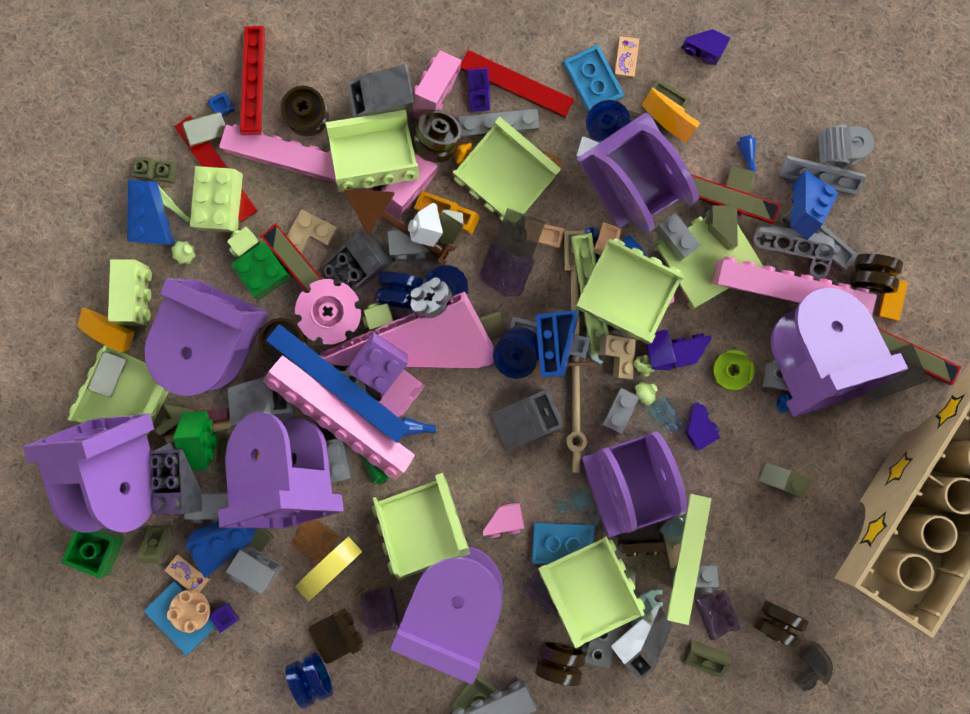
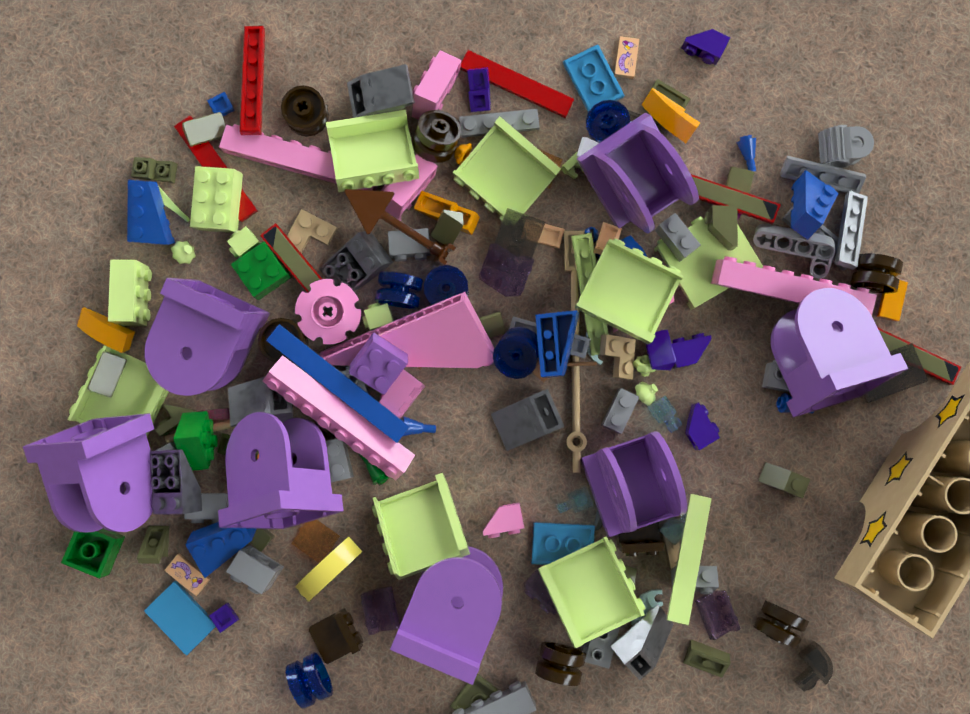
light nougat dish [167,590,210,633] -> none
white slope [408,203,443,247] -> none
flat silver plate [411,278,452,318] -> none
lime plate [712,350,755,391] -> none
none -> yellowish green tile [561,152,583,179]
none -> light grey plate [835,191,868,270]

